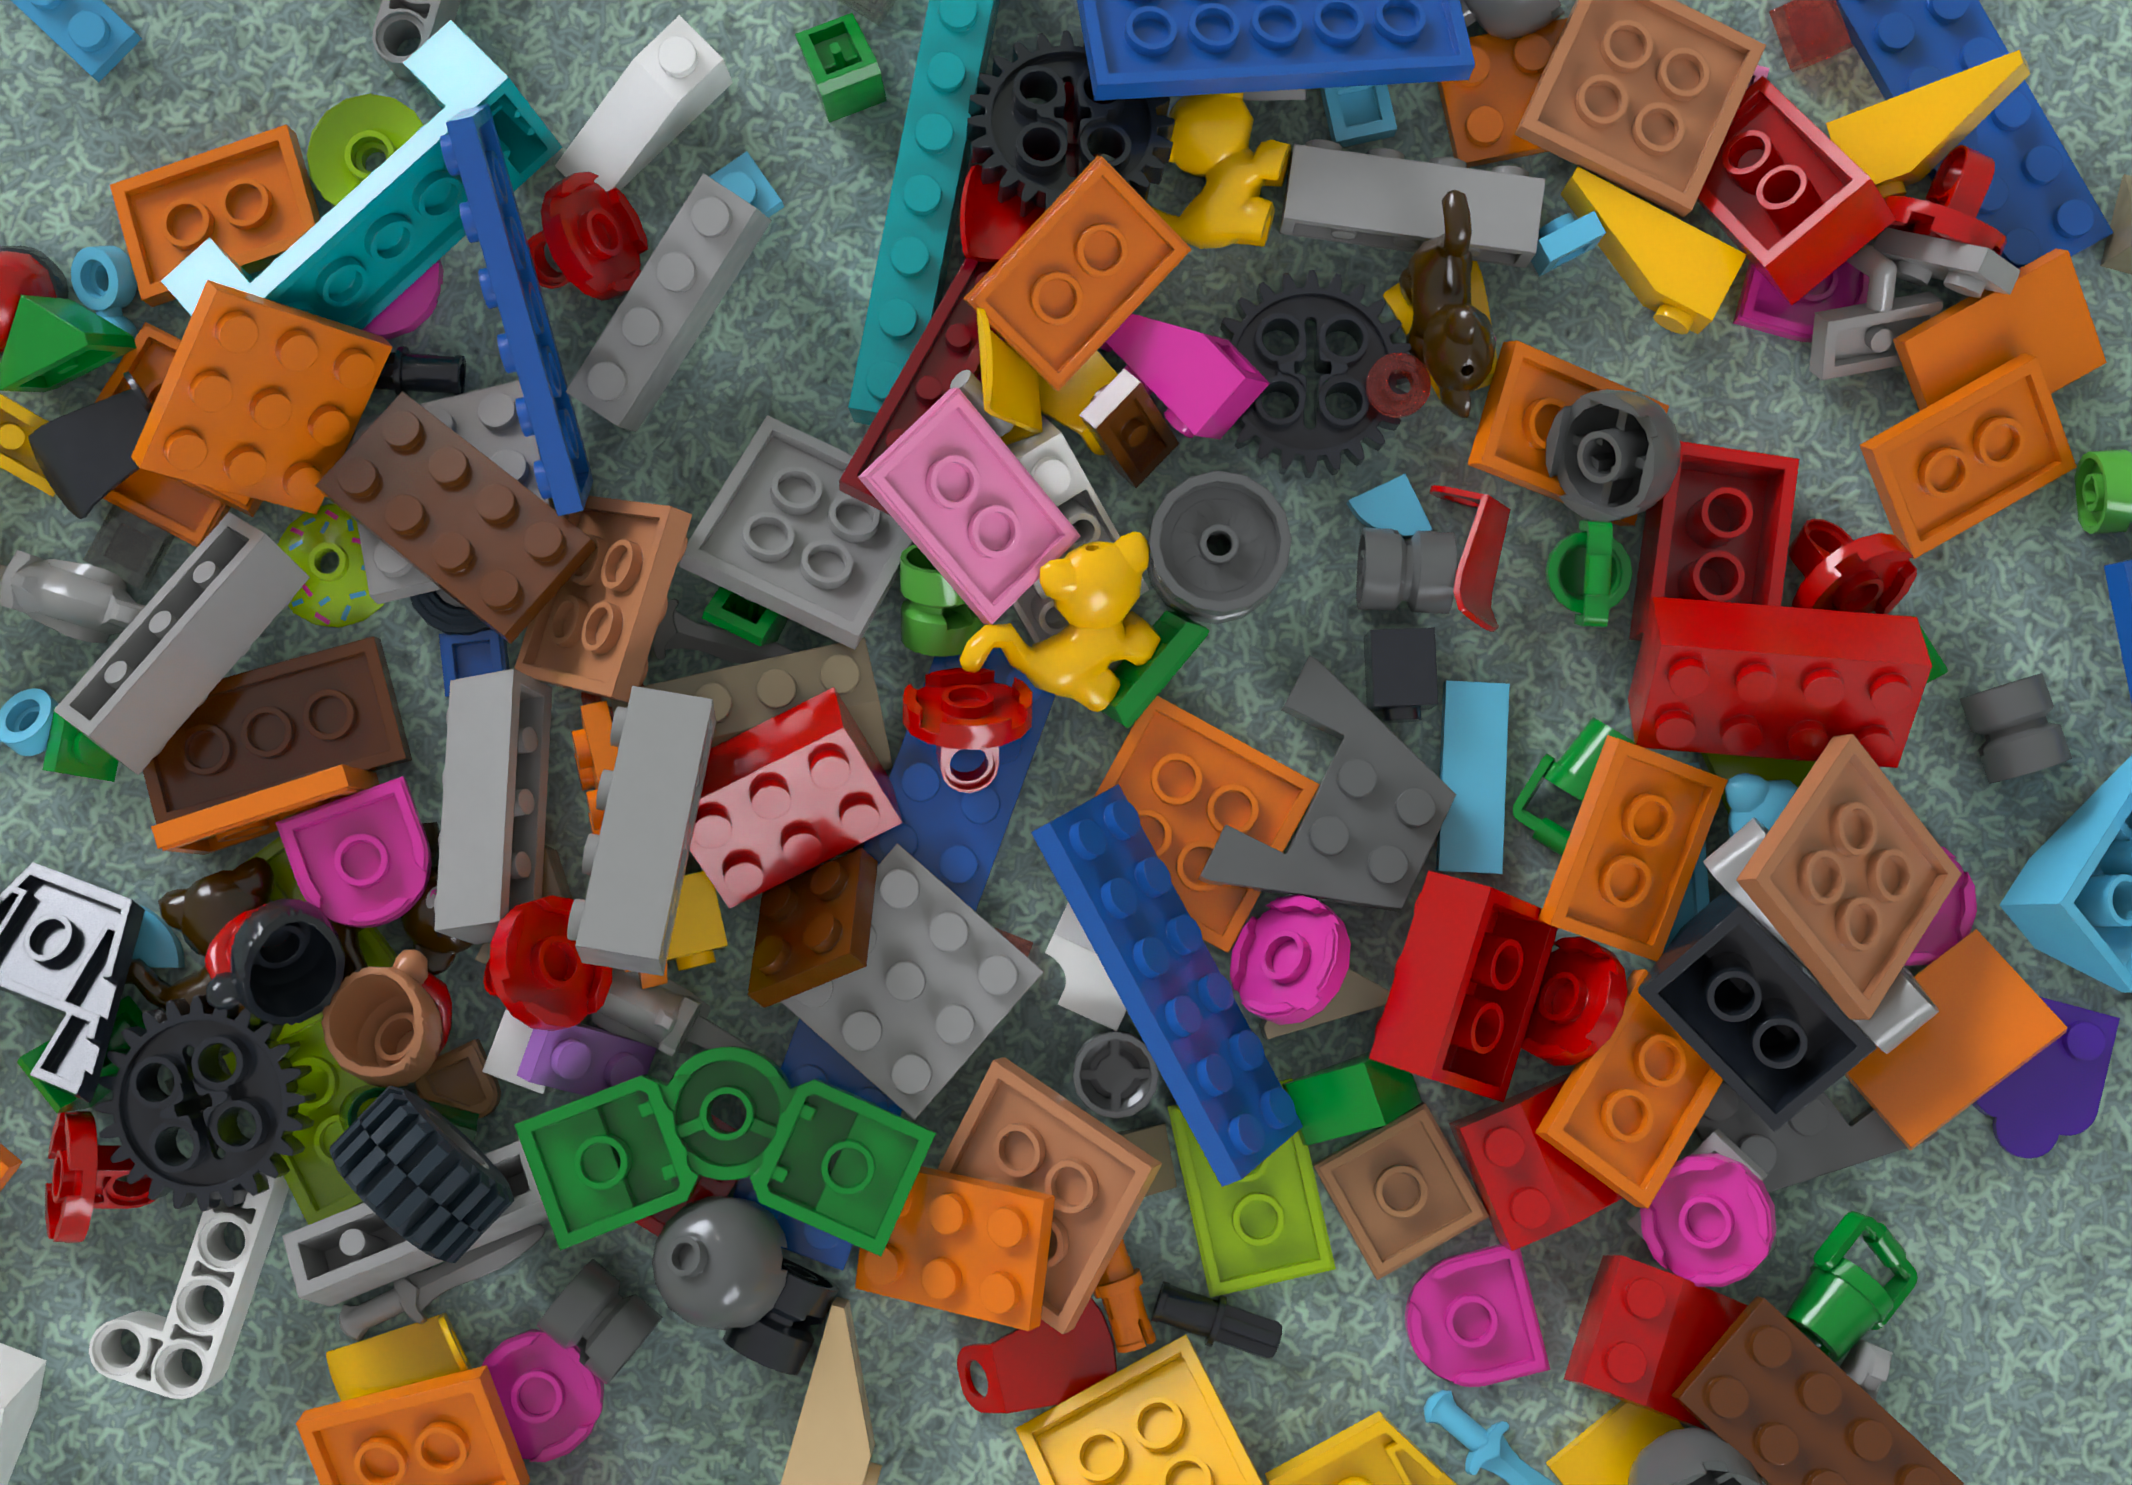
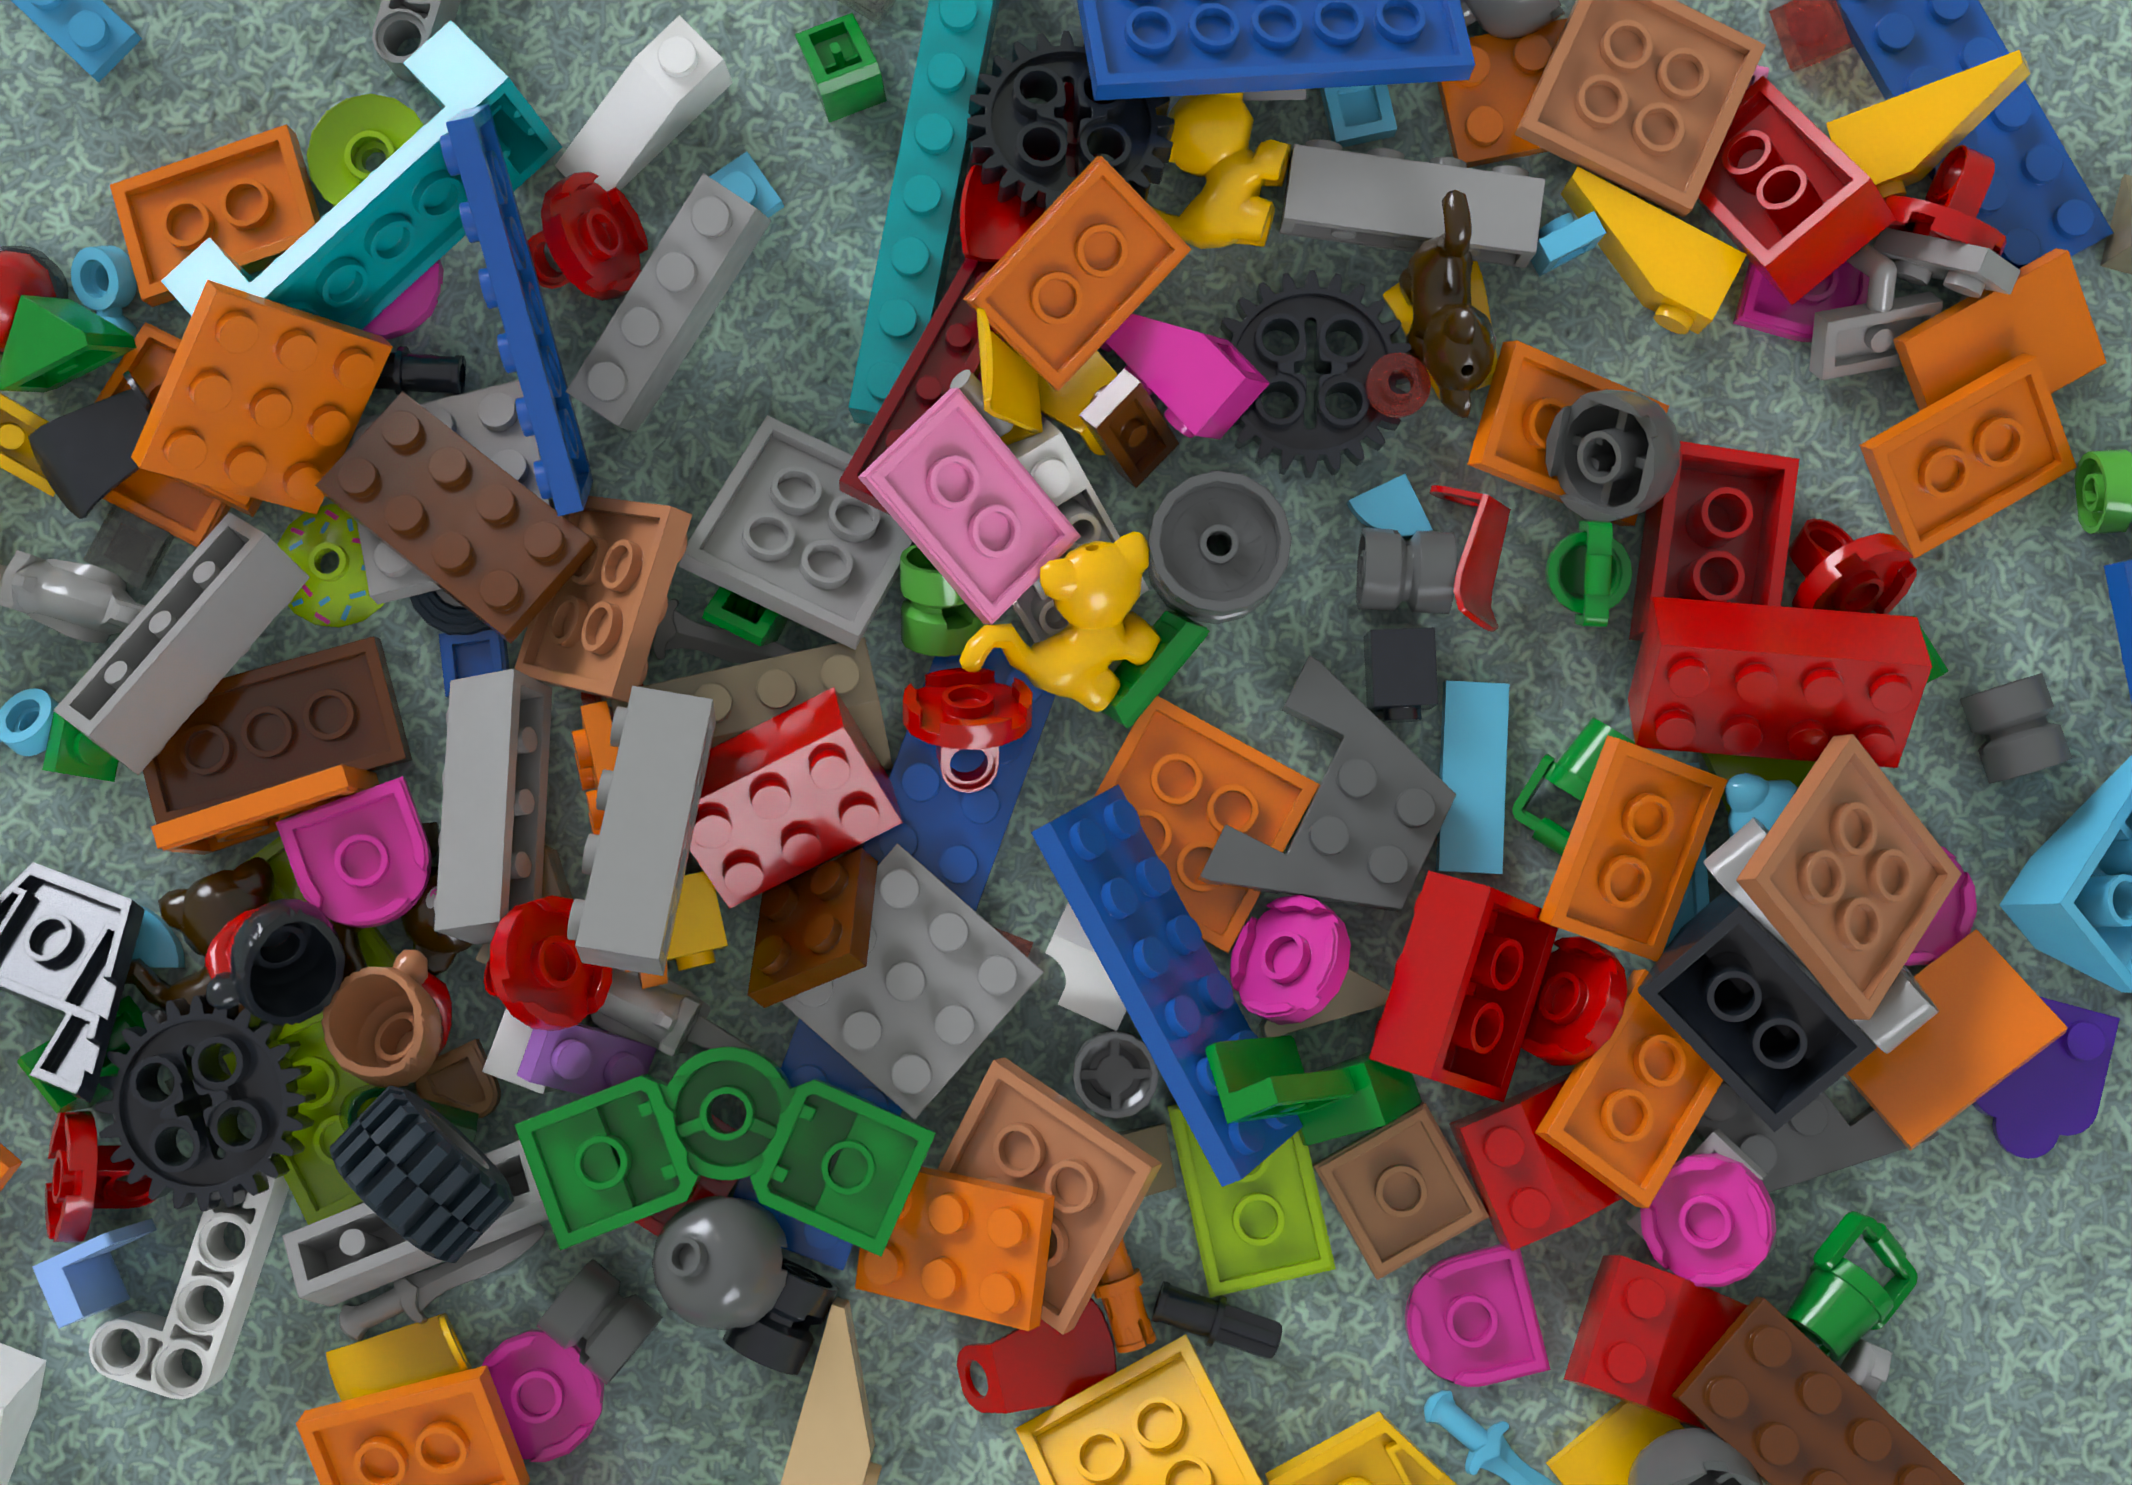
none -> light blue panel [32,1218,157,1329]
none -> green panel [1205,1035,1357,1124]

